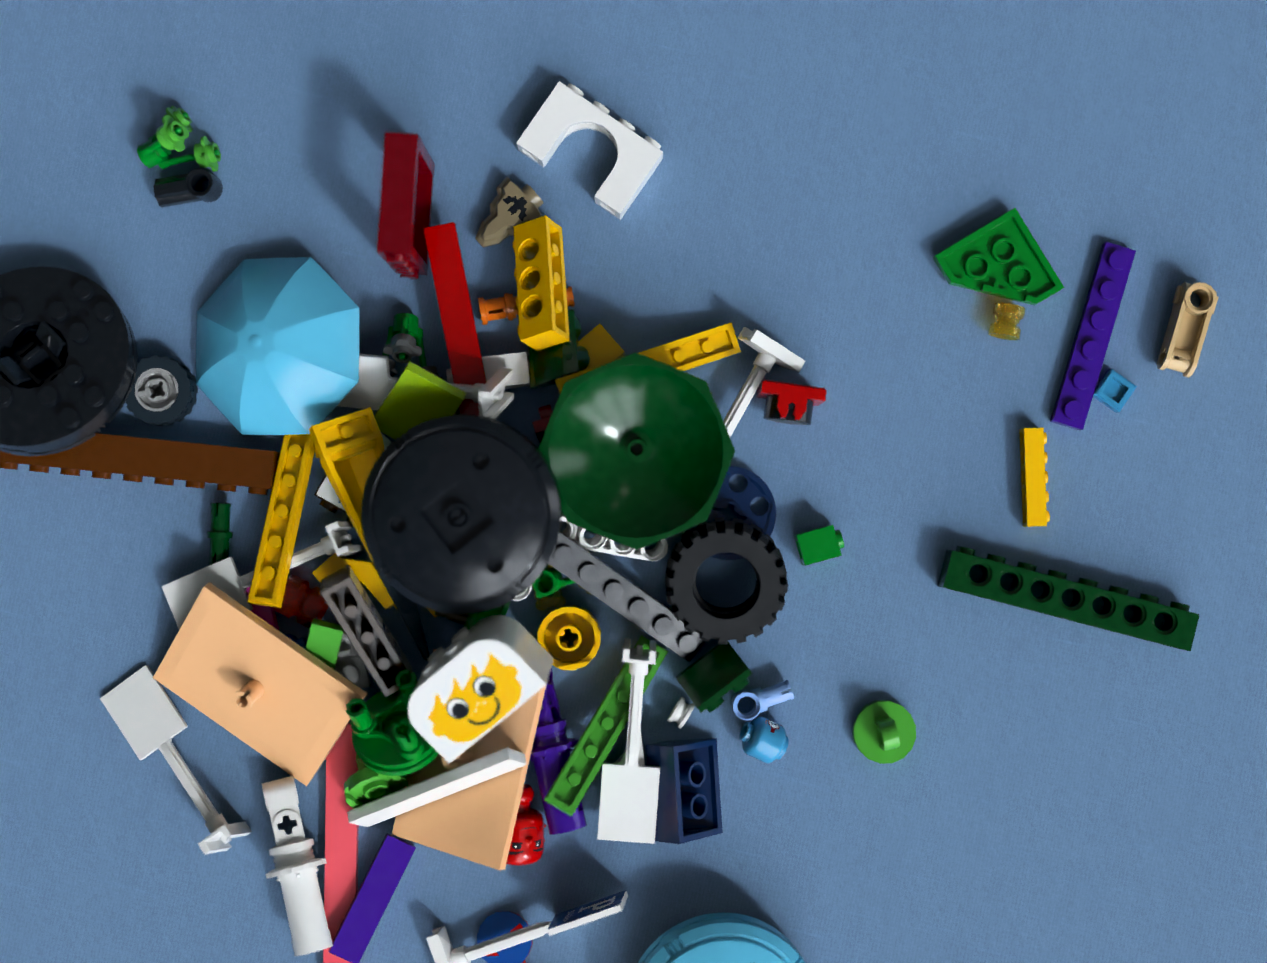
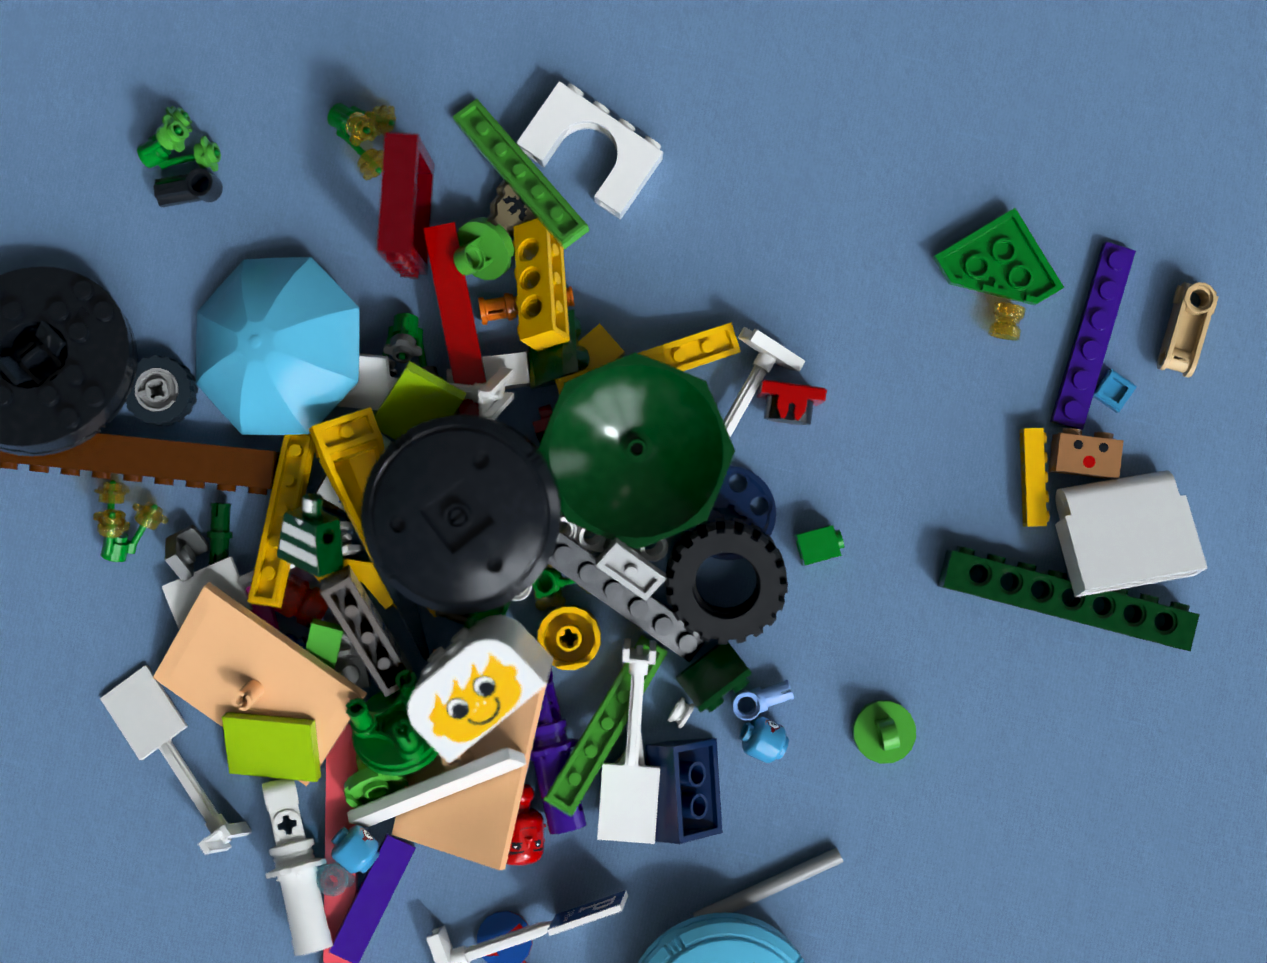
none -> clear yellow plant [93,480,169,562]
none -> dark grey bracket [165,525,209,582]
none -> lime tile [222,712,321,782]
none -> dark green torso [277,493,343,577]
none -> clear light blue brick [316,861,355,896]
none -> clear yellow plant [327,103,396,180]
none -> dark azure head [331,825,380,873]
none -> bright green tile [452,98,590,250]
none -> bright green tile [453,217,515,280]
none -> plate [595,538,667,601]
none -> light grey piece [693,847,843,917]
none -> medium nougat brick [1048,428,1124,479]
none -> white piece [1055,470,1208,597]

